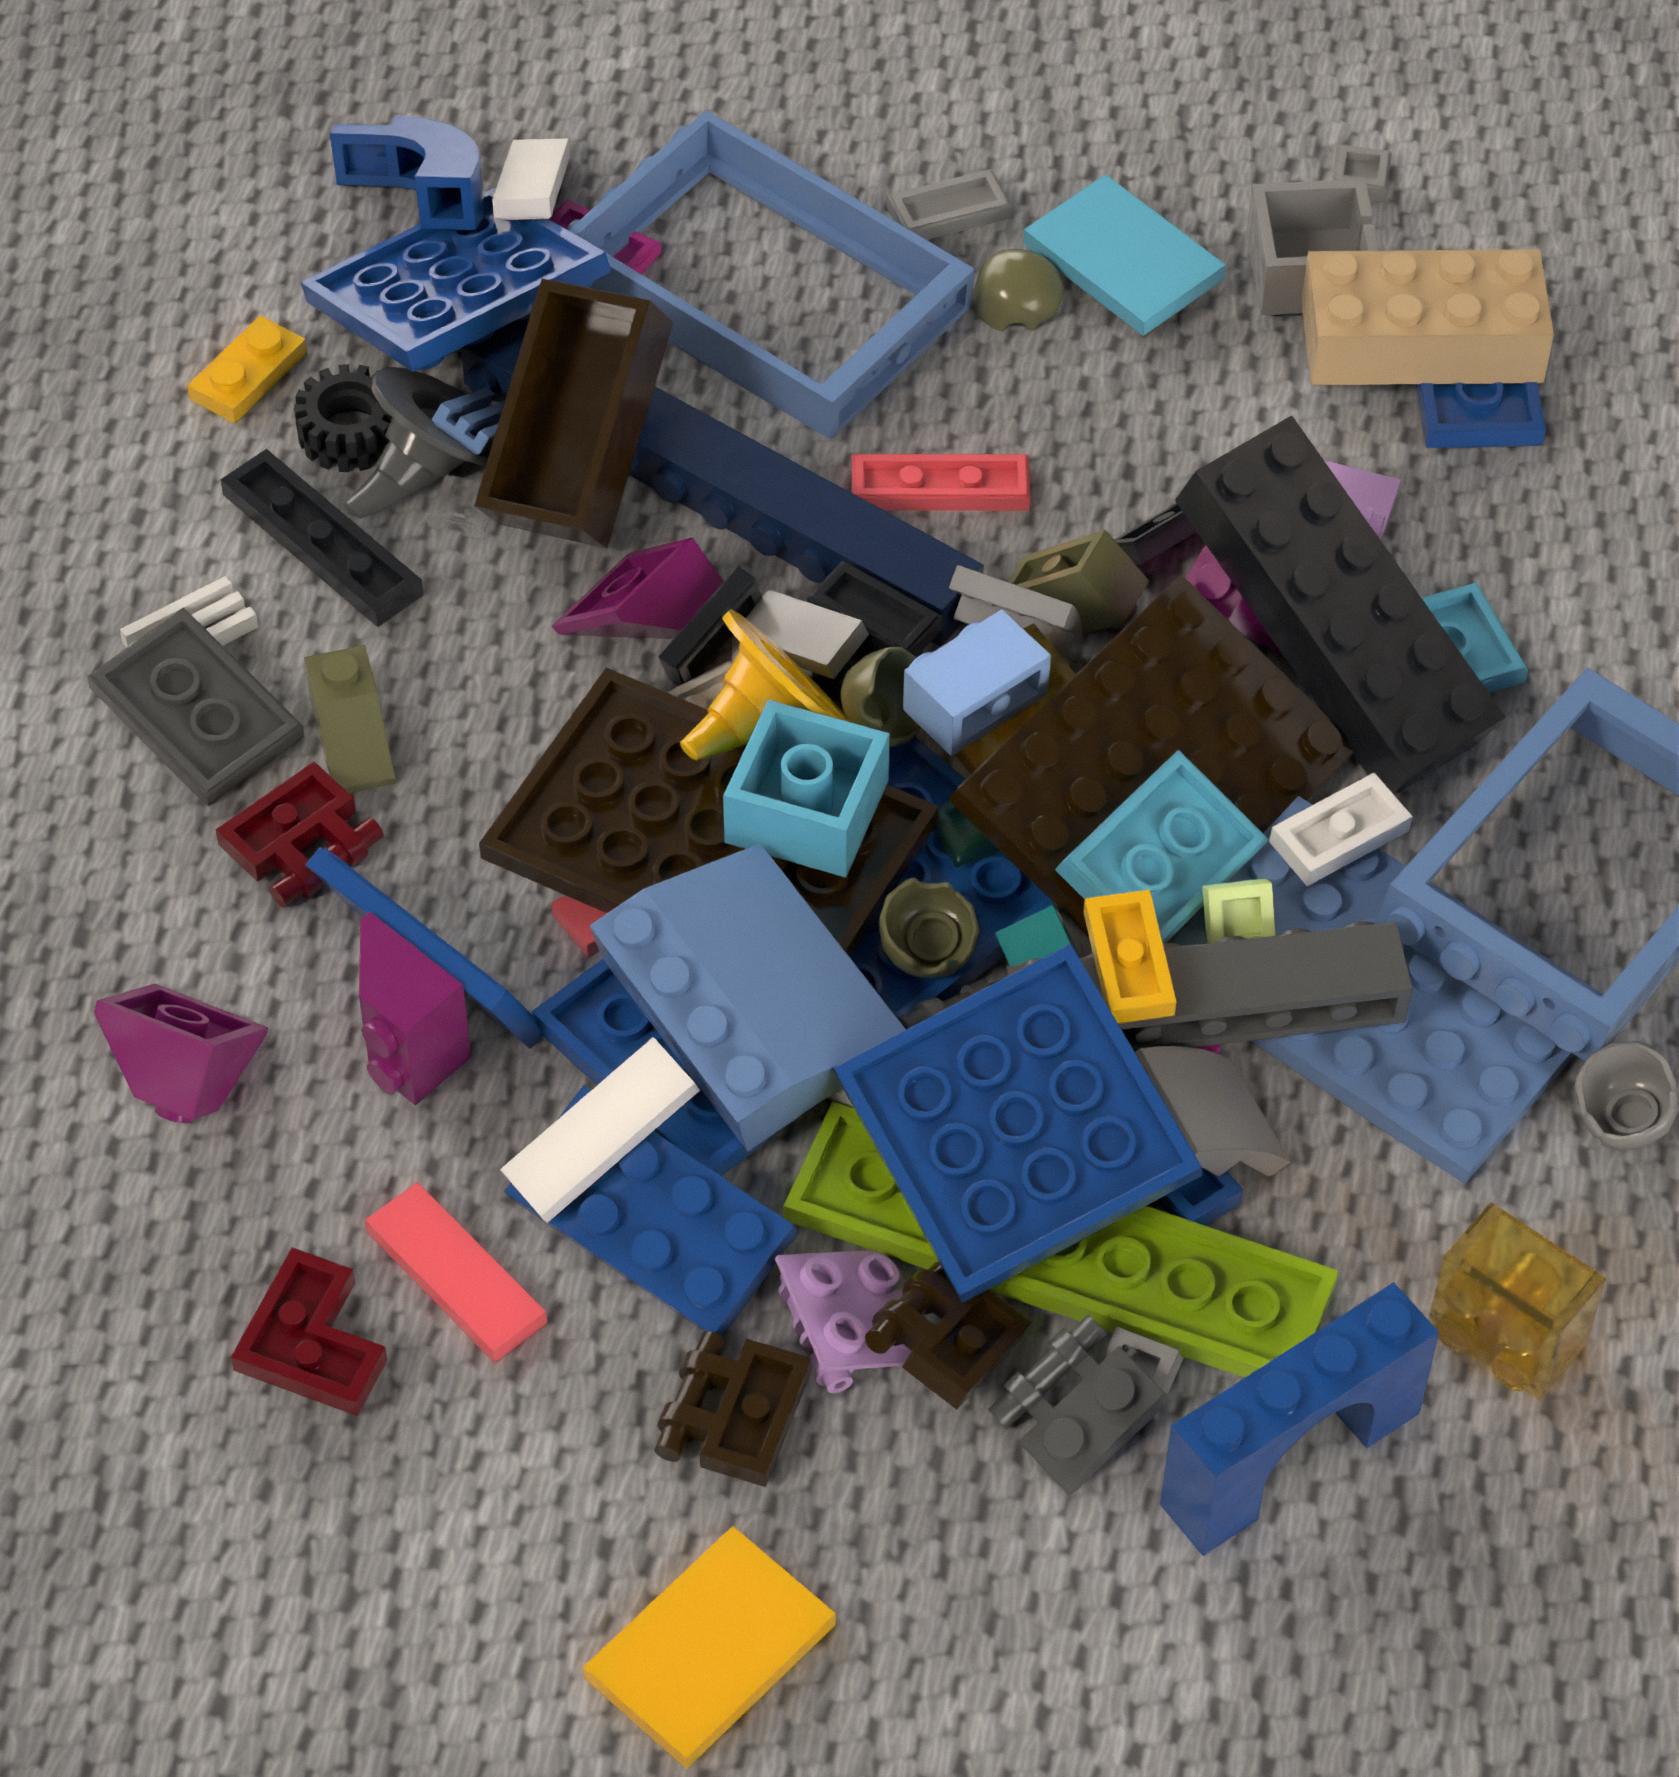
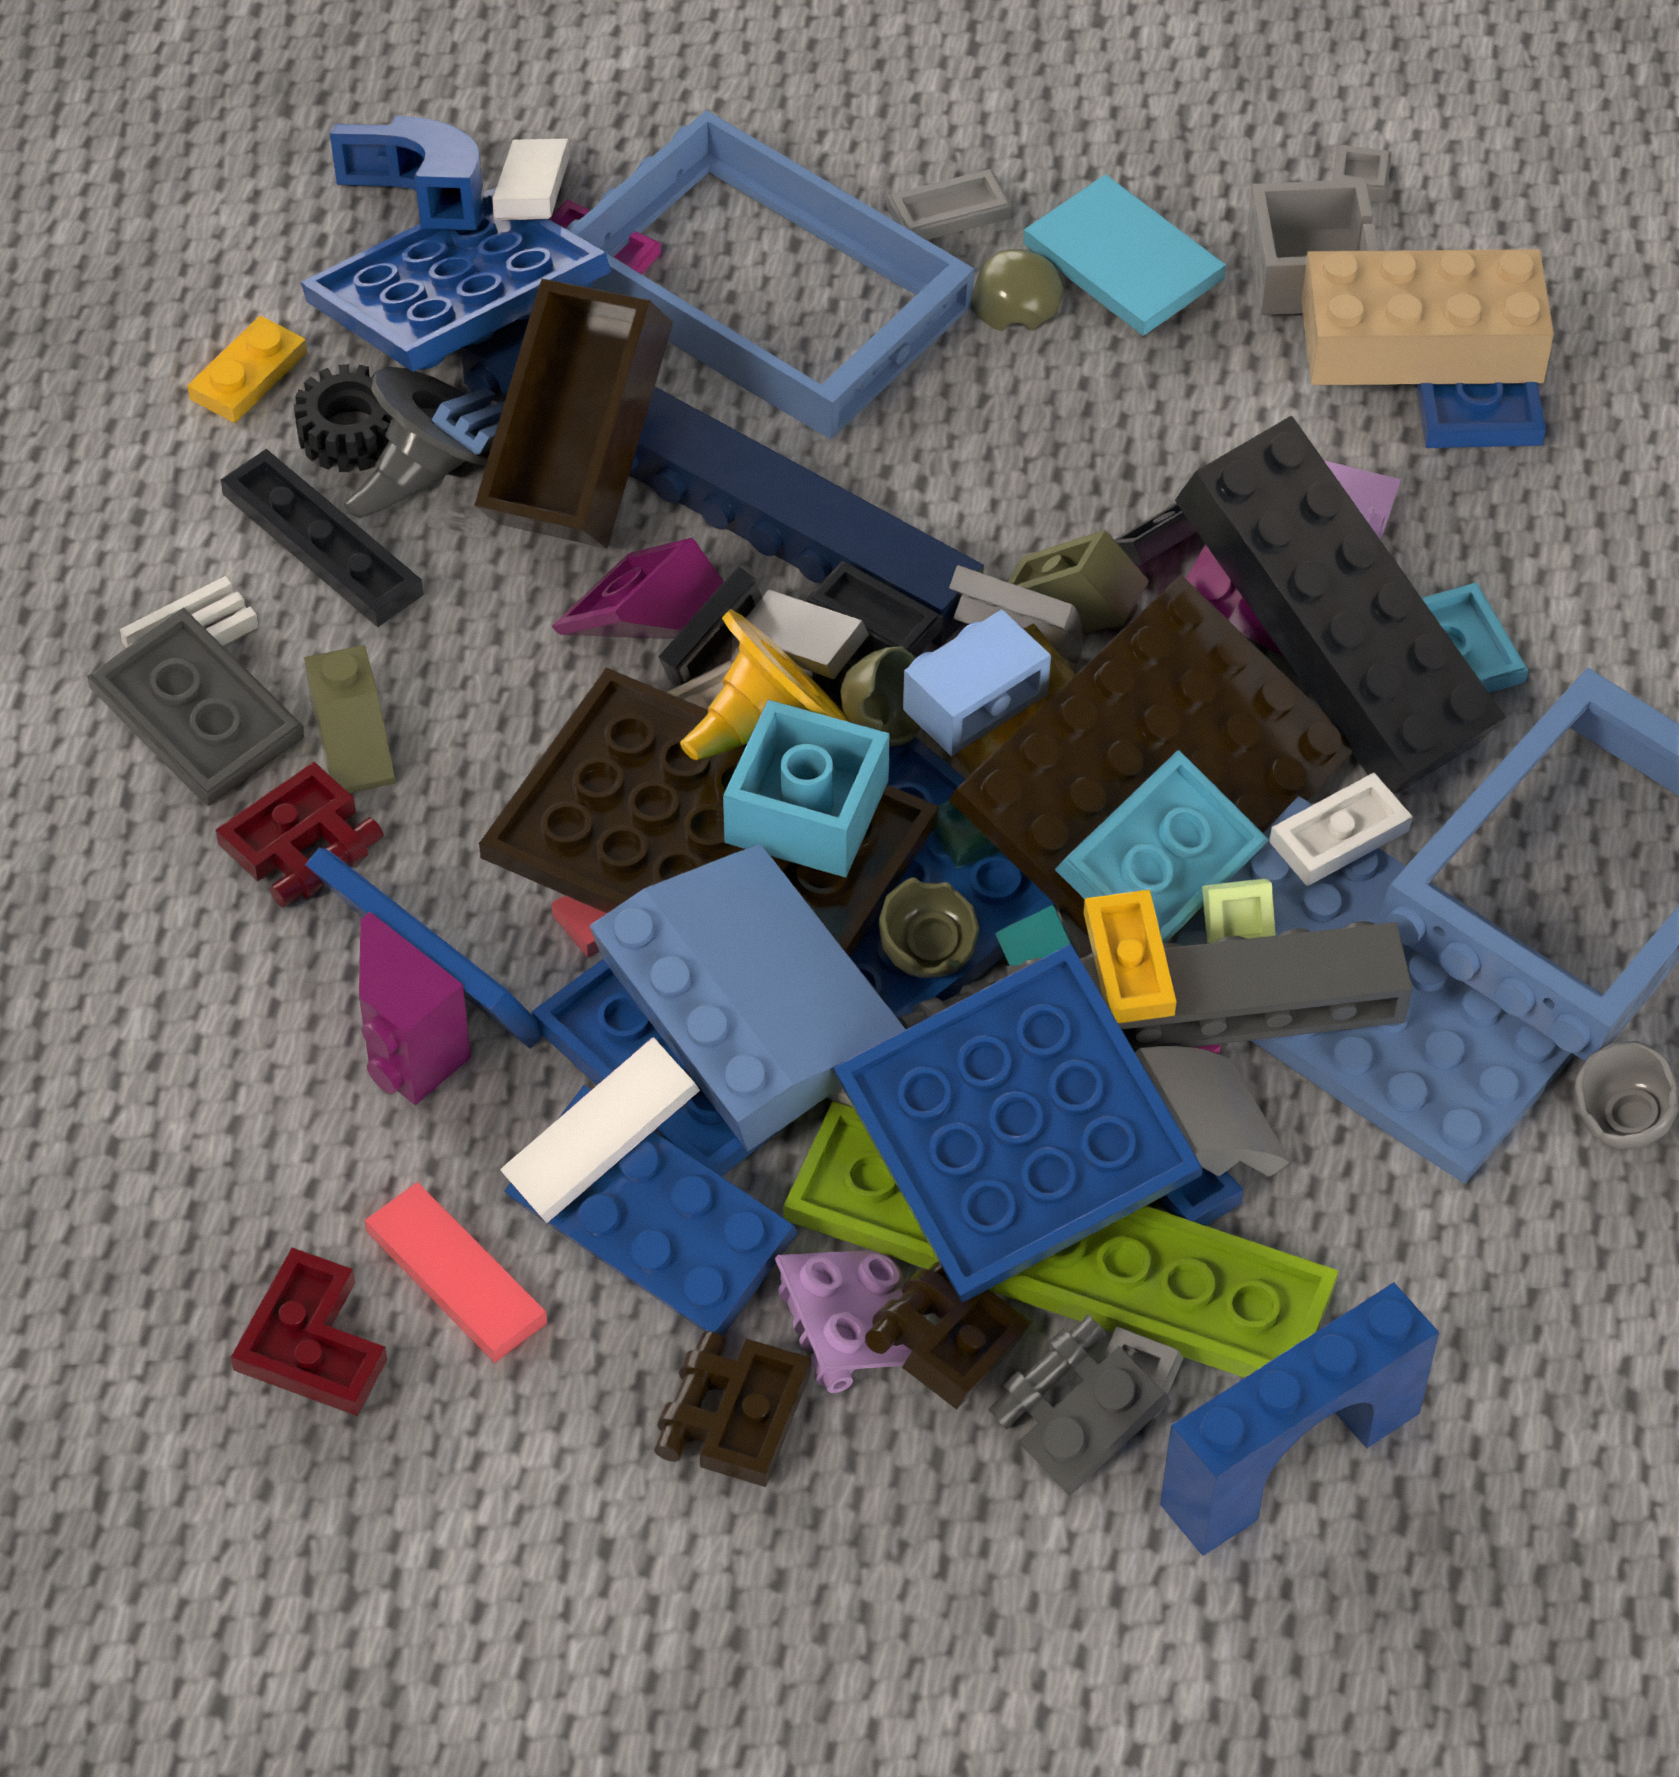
magenta slope [94,984,269,1123] -> none
yellow tile [583,1526,836,1769] -> none
coral tile [851,454,1030,511] -> none
clear yellow brick [1428,1202,1606,1401] -> none

